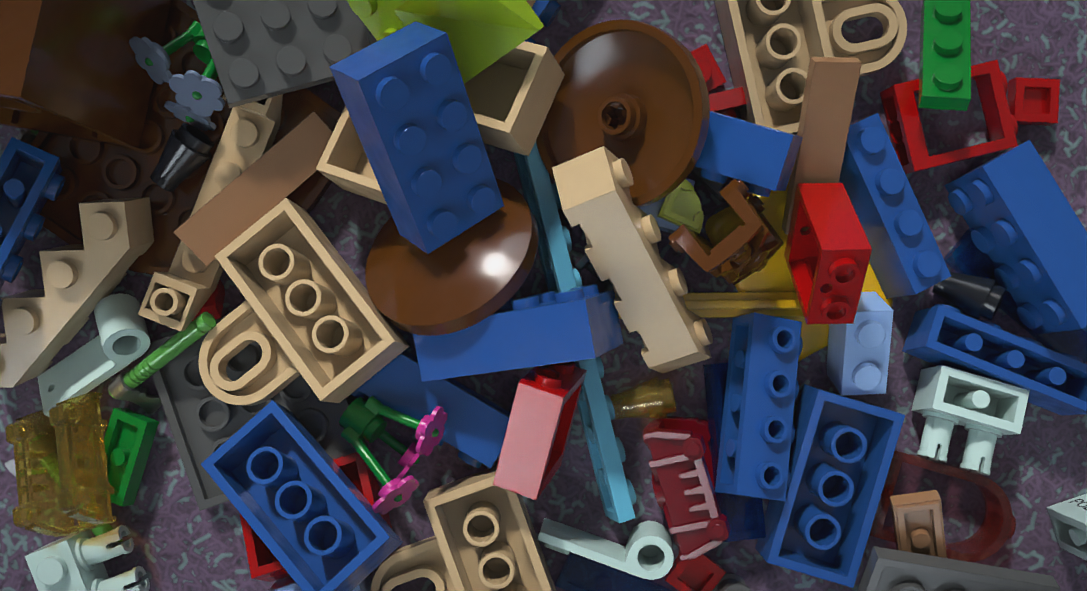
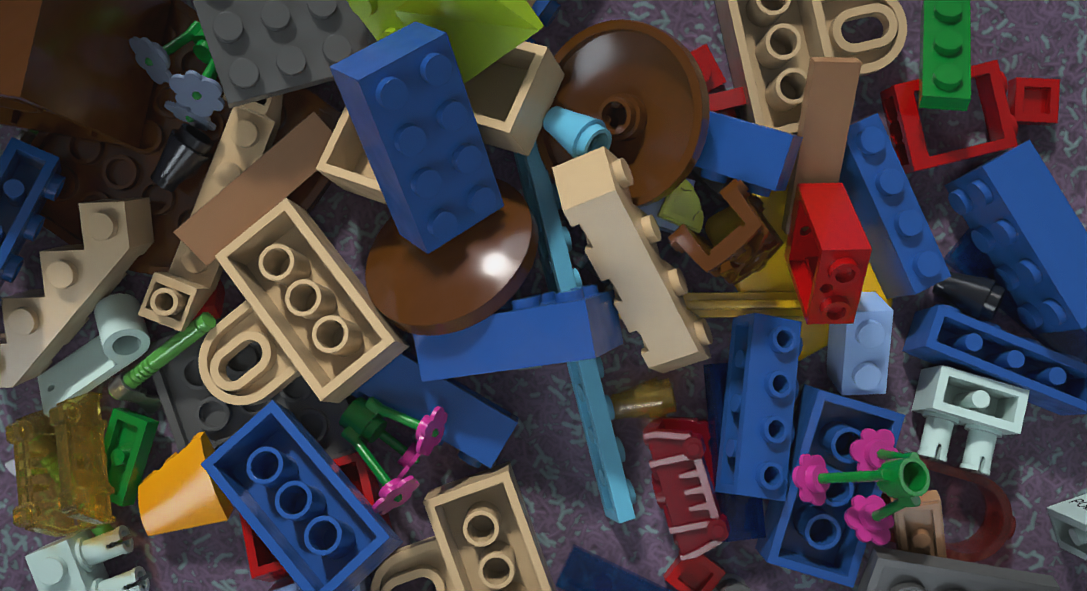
window [493,361,587,500] -> none
light aqua door [537,518,674,580] -> none
none -> light orange slope [138,431,234,536]
none -> medium azure cone [543,106,612,158]
none -> plant [792,428,930,546]

